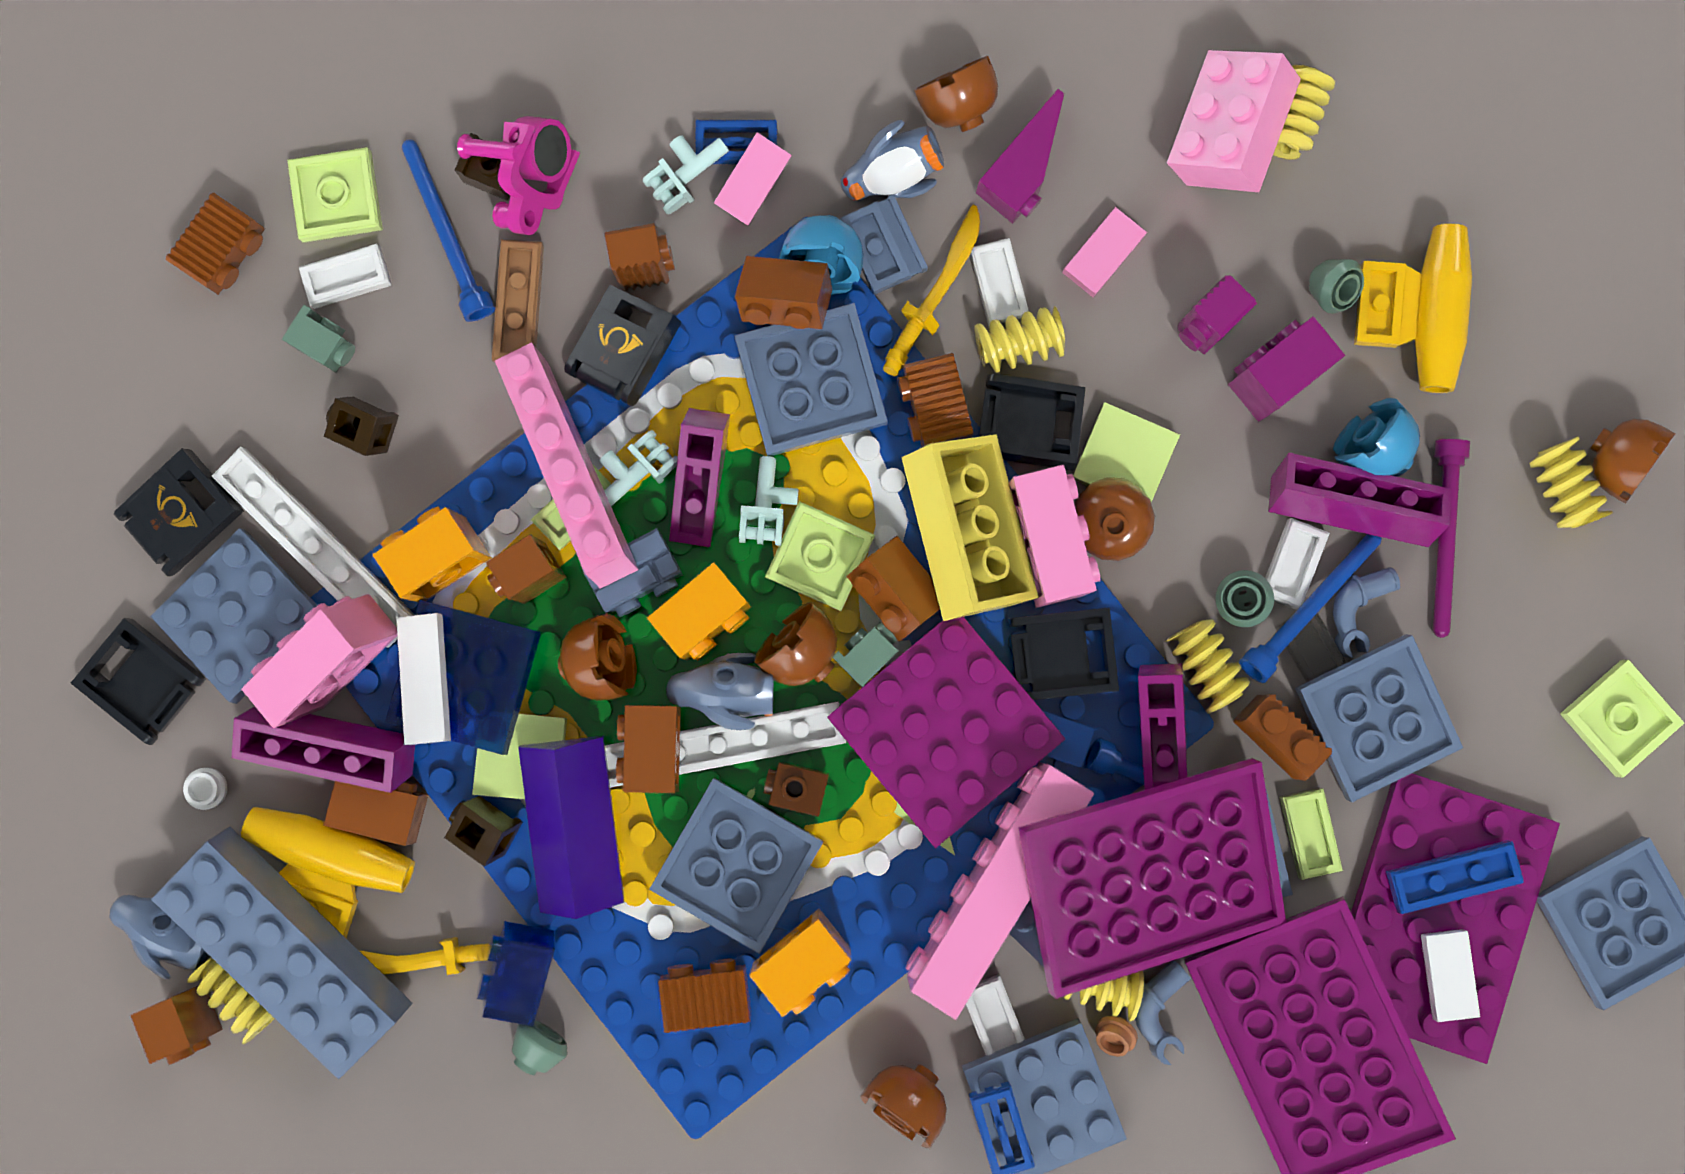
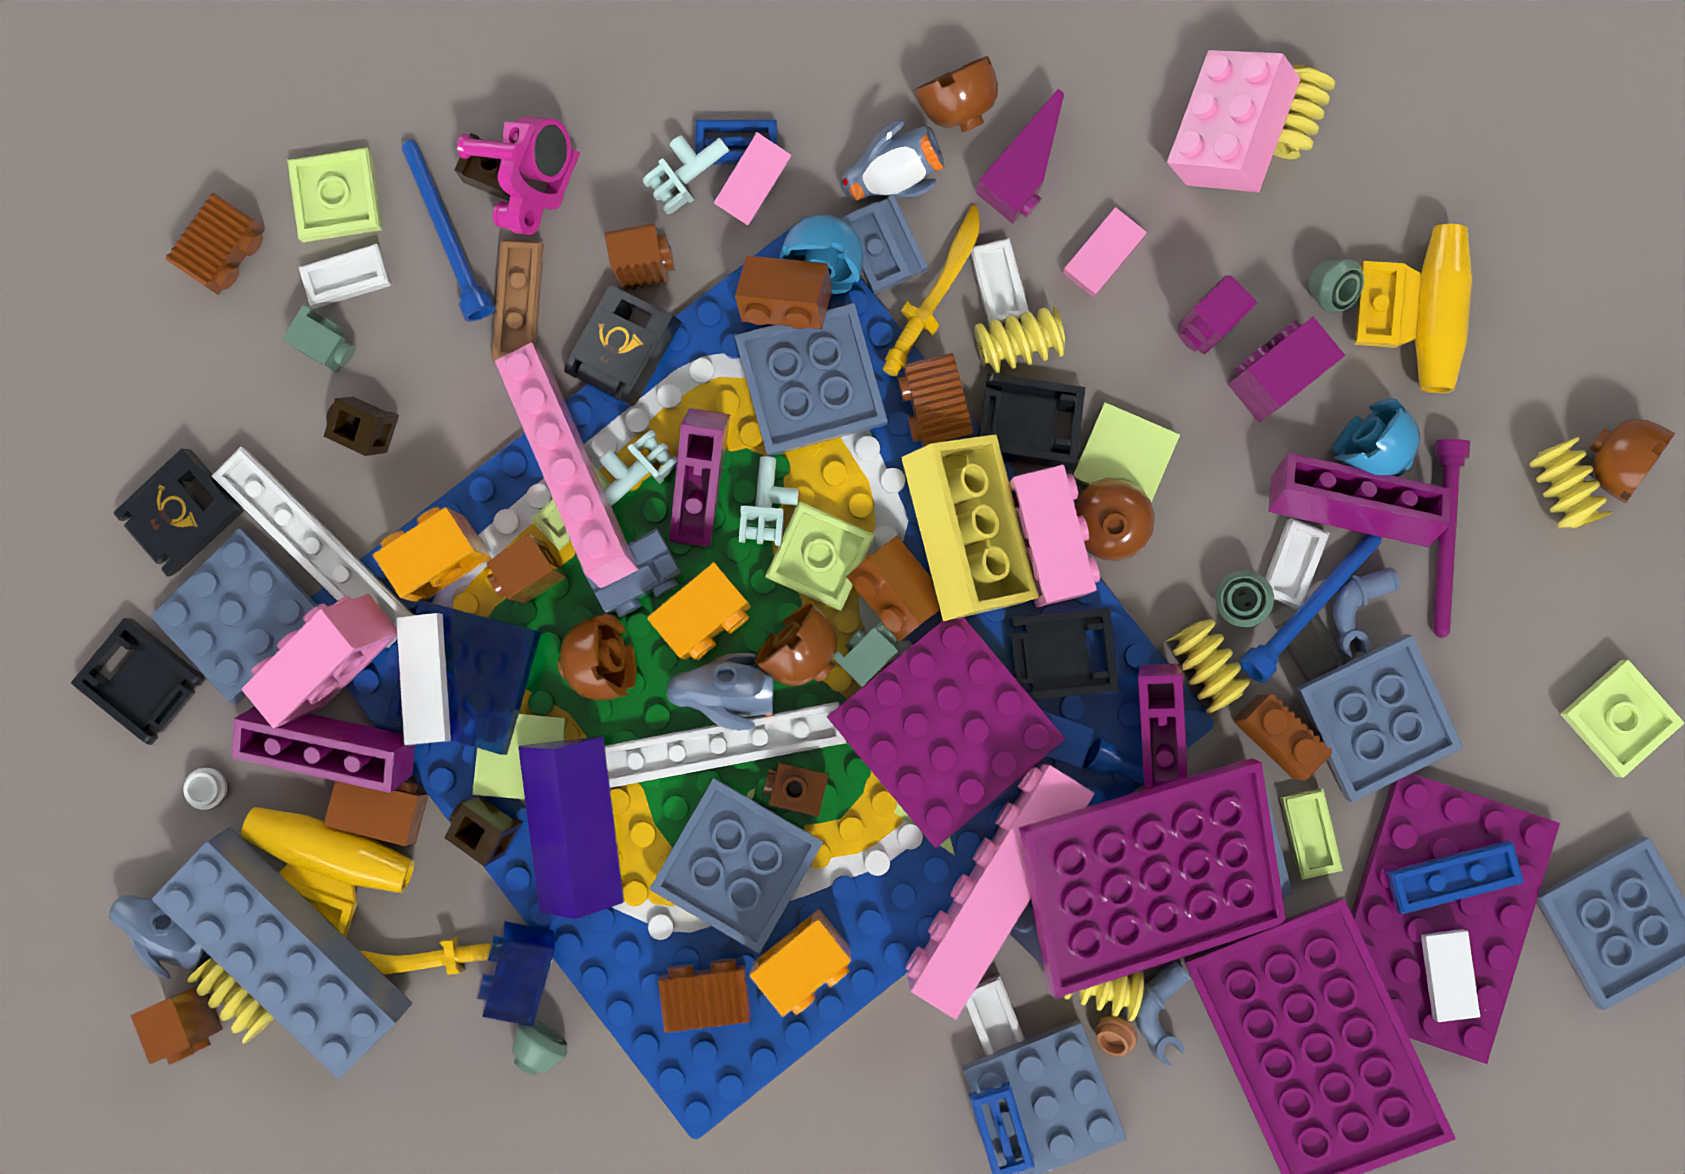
dark orange brick [616,706,681,793] -> none
dark orange cylinder [860,1064,947,1149] -> none

